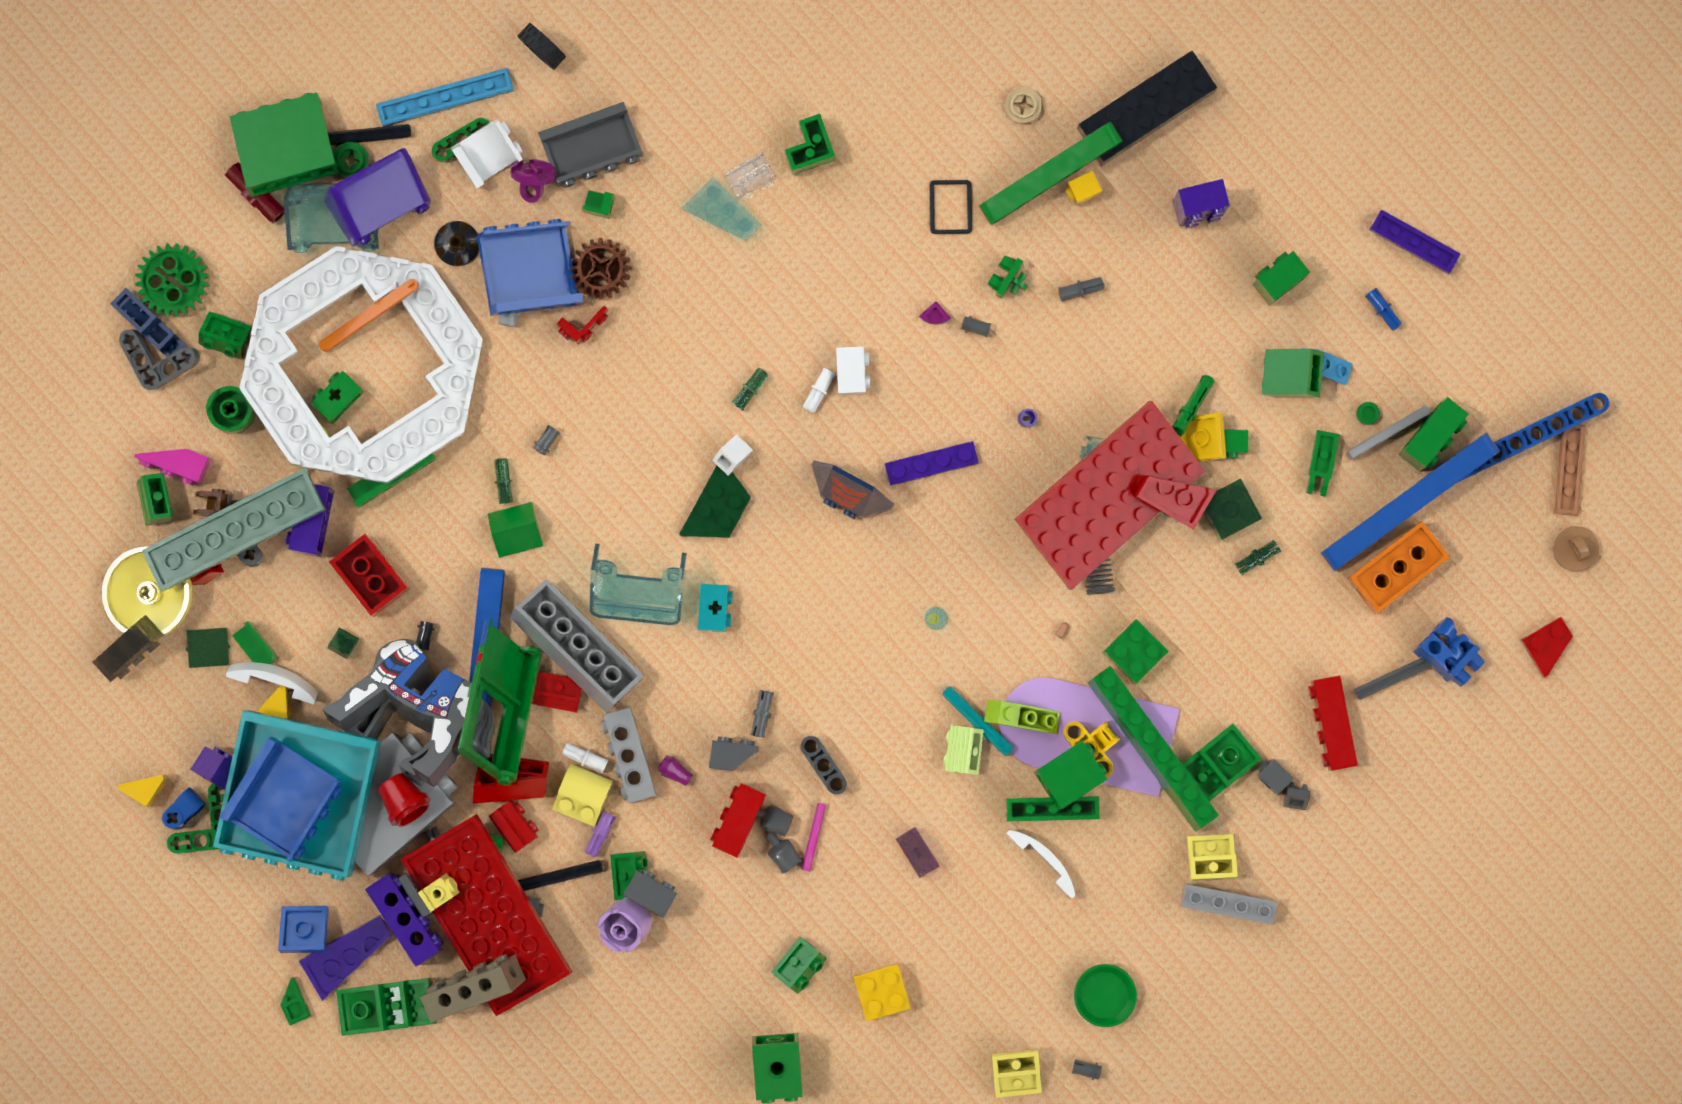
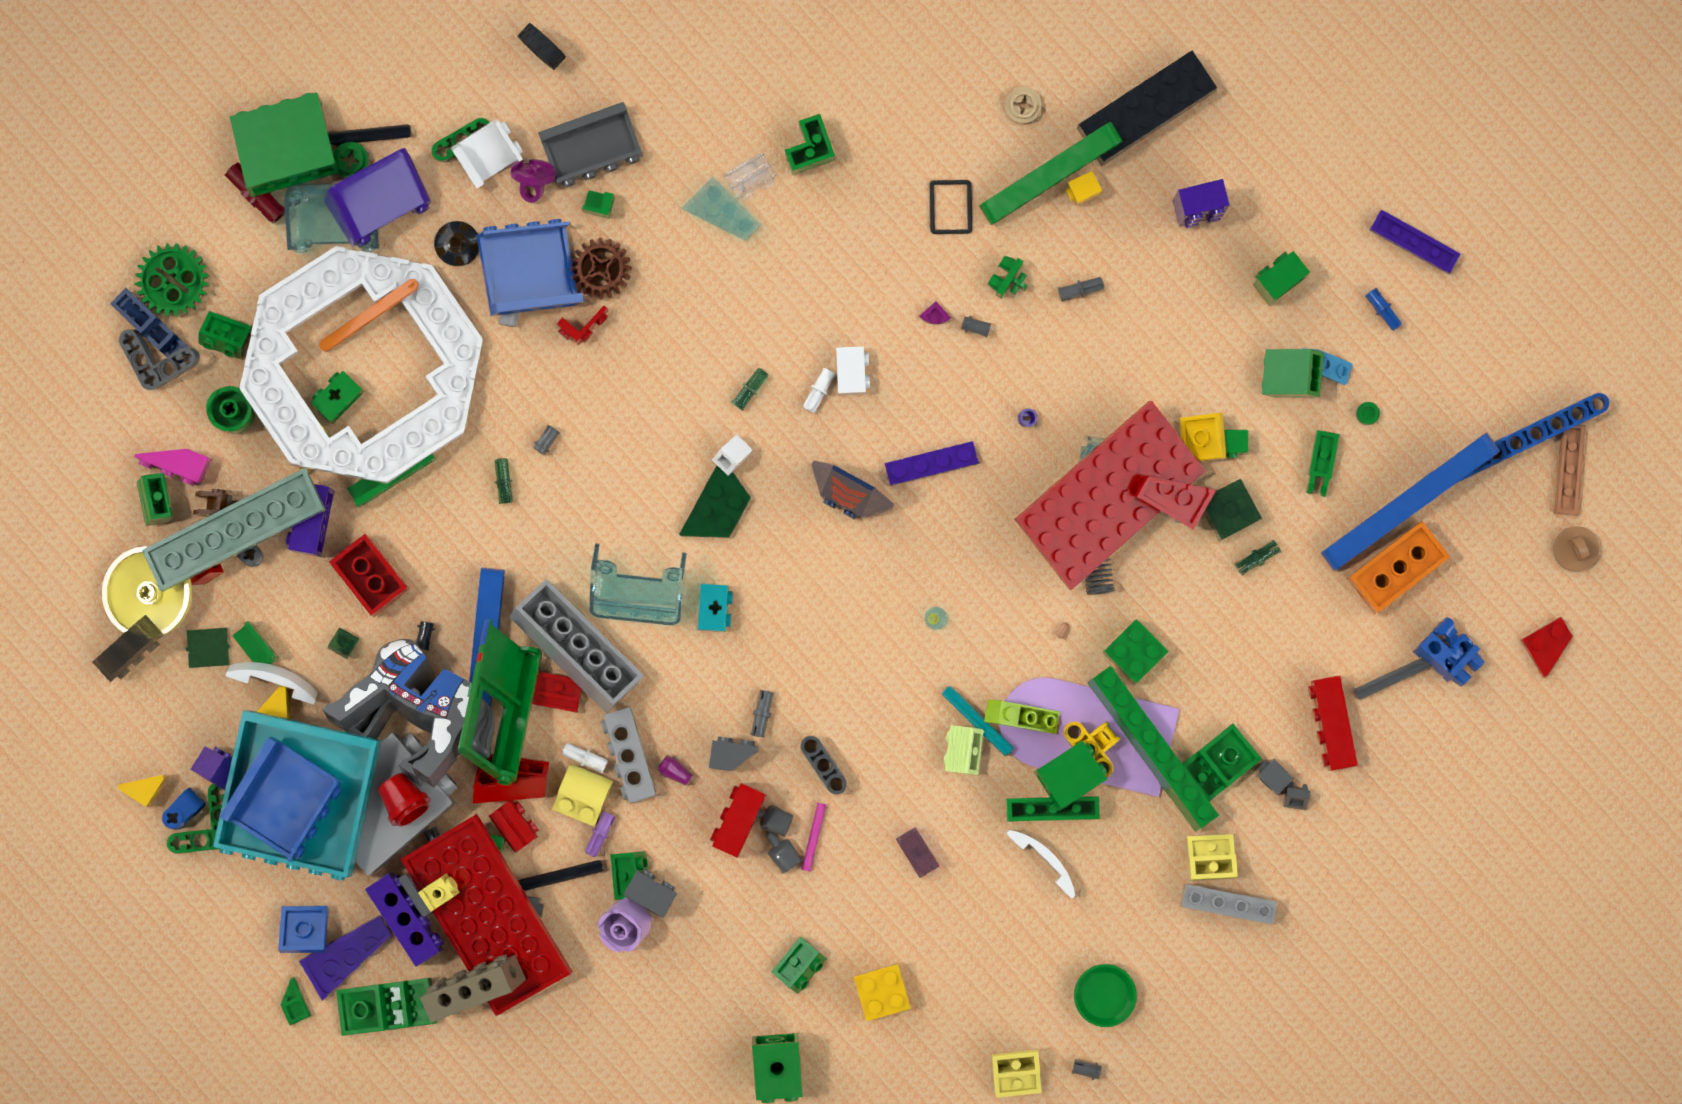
dark azure tile [376,68,514,127] -> none
green slope [488,502,543,558] -> none
green pin [1172,375,1215,436] -> none
light grey tile [1346,405,1431,460] -> none
green brick [1398,397,1469,471] -> none

